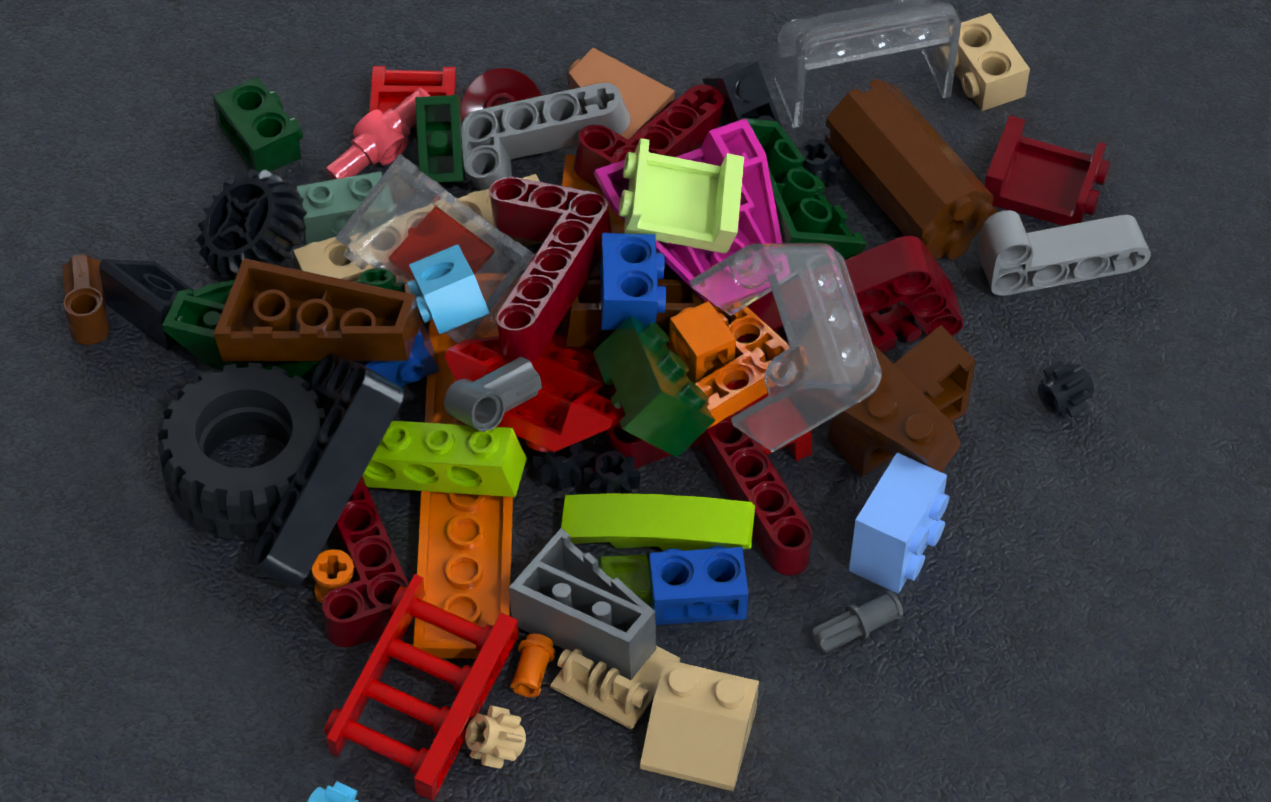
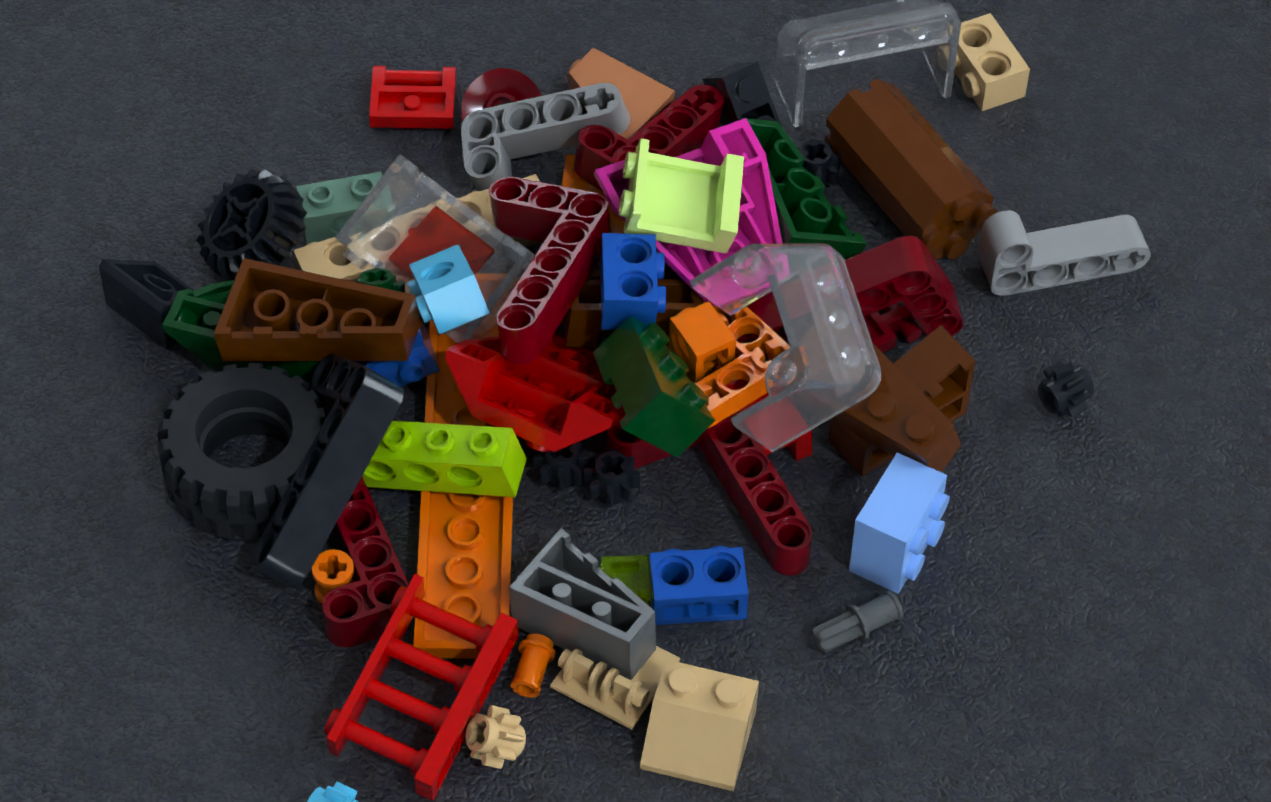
reddish brown piece [62,254,110,345] -> none
dark green brick [213,77,303,172] -> none
coral pin [325,87,430,180] -> none
dark green brick [415,95,465,183] -> none
dark grey piece [444,357,542,432] -> none
lime slope [561,493,755,551] -> none
dark red panel [984,115,1111,226] -> none

